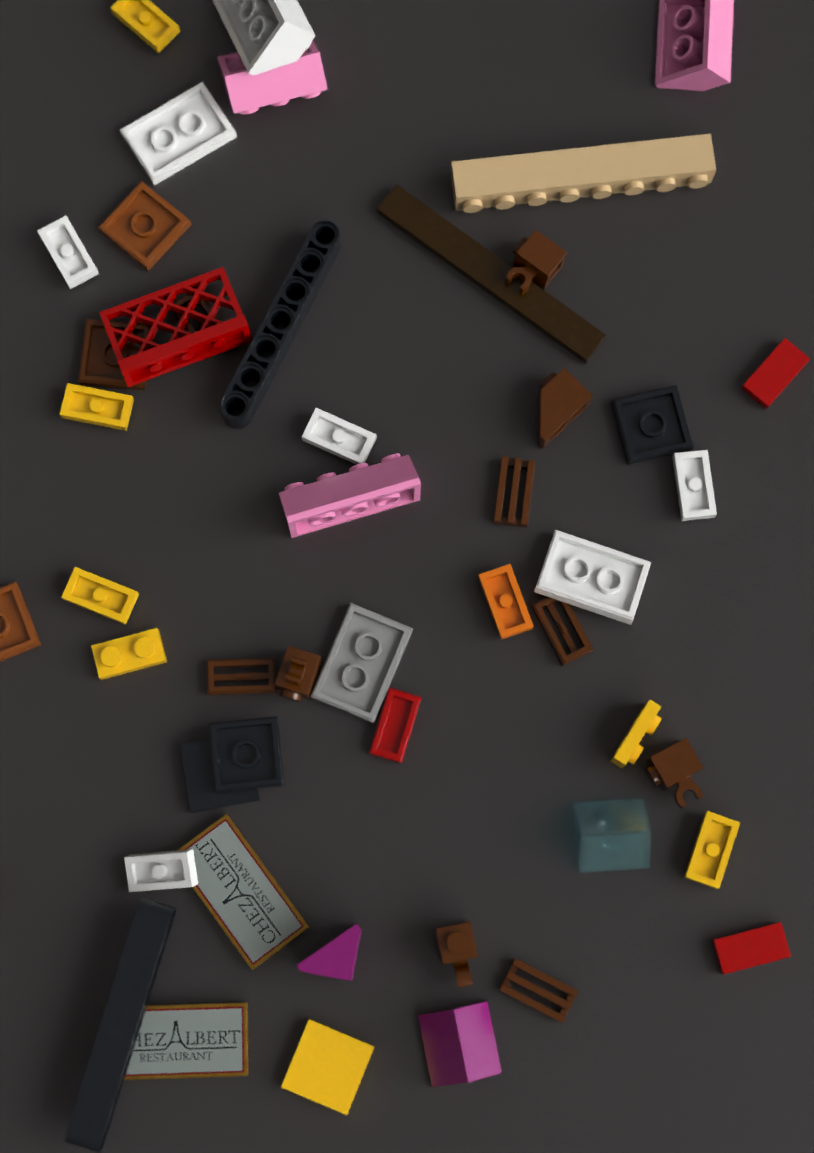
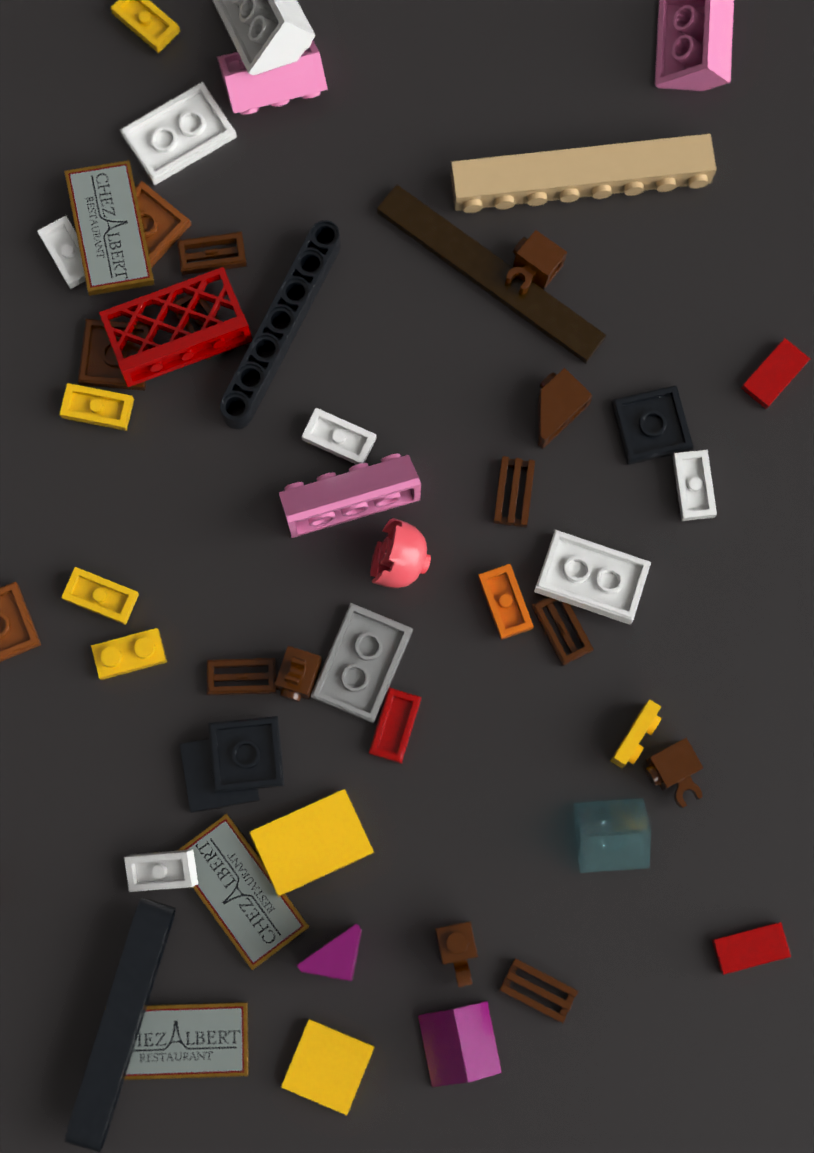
yellow plate [684,811,741,889] -> none
none -> light grey tile [64,160,154,296]
none -> reddish brown tile [177,232,247,275]
none -> yellow tile [249,789,374,897]
none -> coral cylinder [370,518,431,588]

